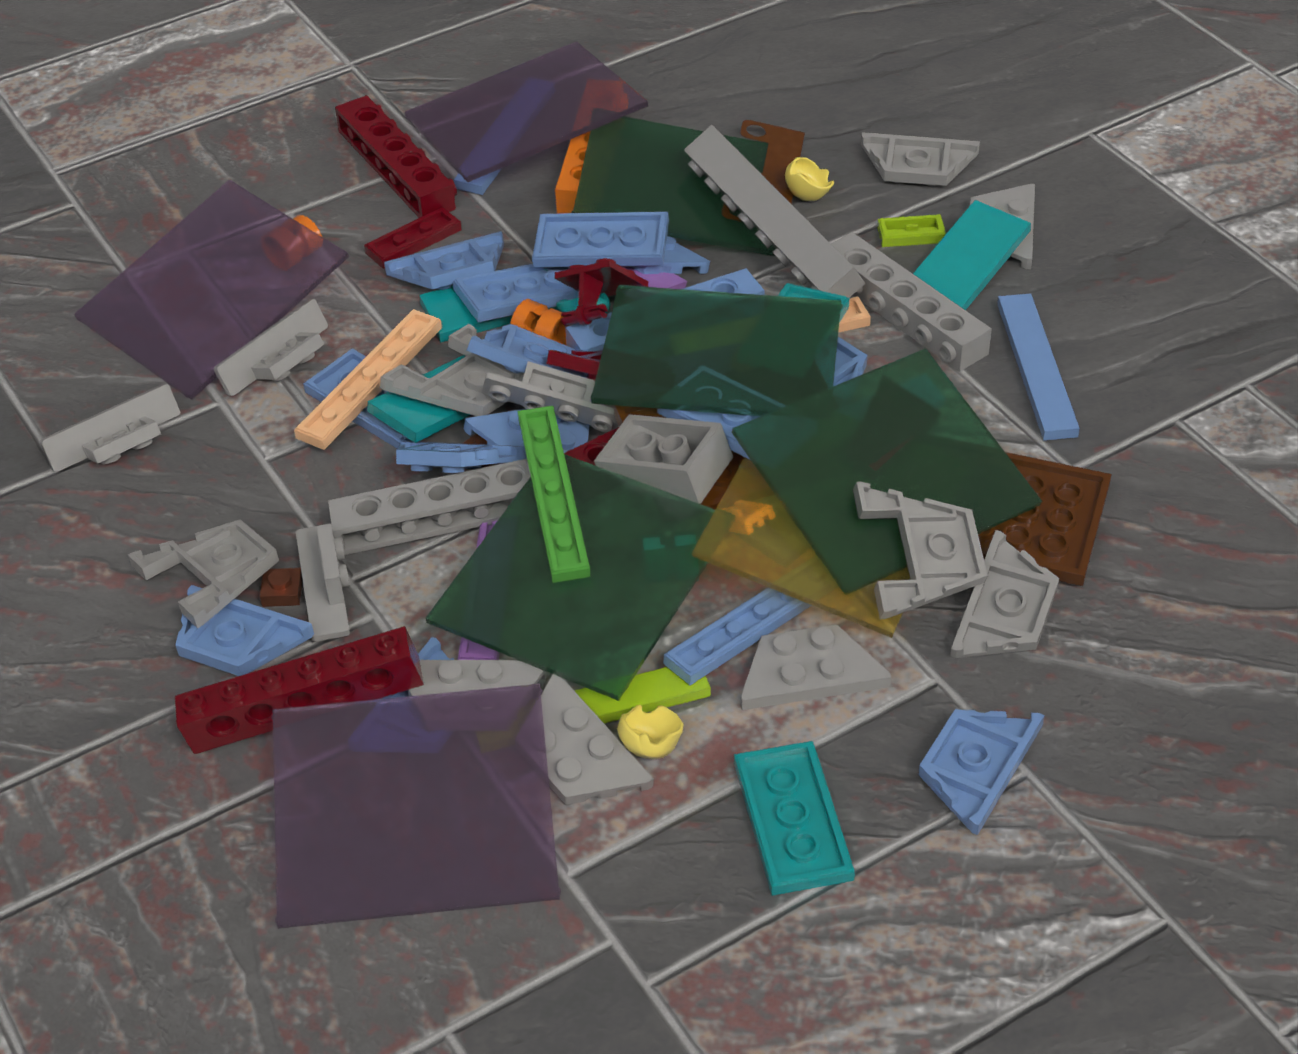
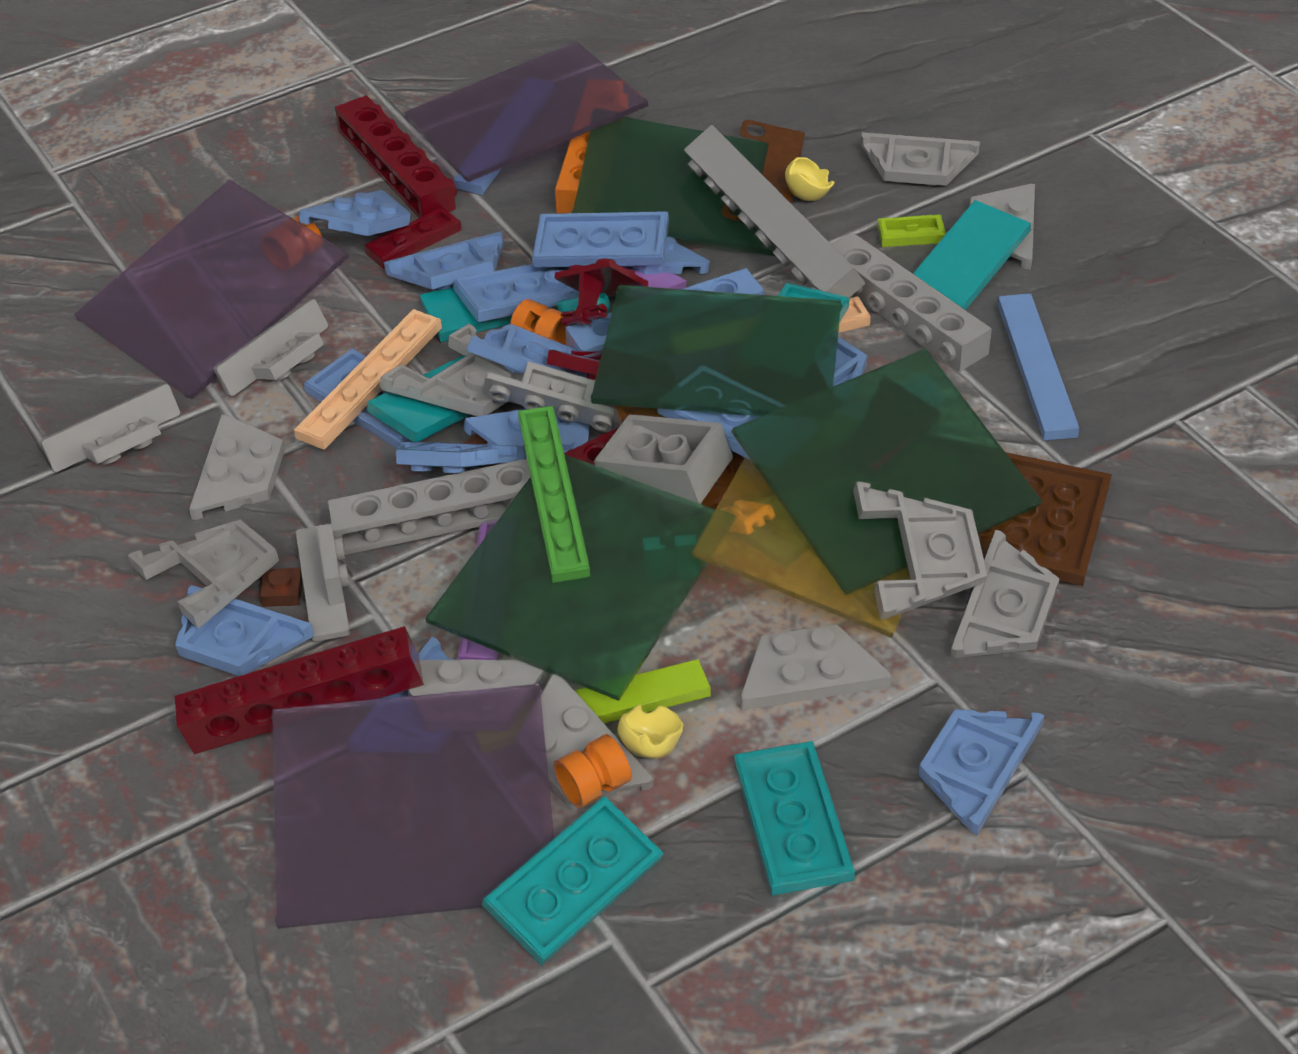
medium blue tile [663,549,855,685] -> none
none -> light grey wing [189,415,285,520]
none -> medium blue wing [299,190,411,236]
none -> teal tile [482,796,664,966]
none -> orange wheel [553,734,632,809]

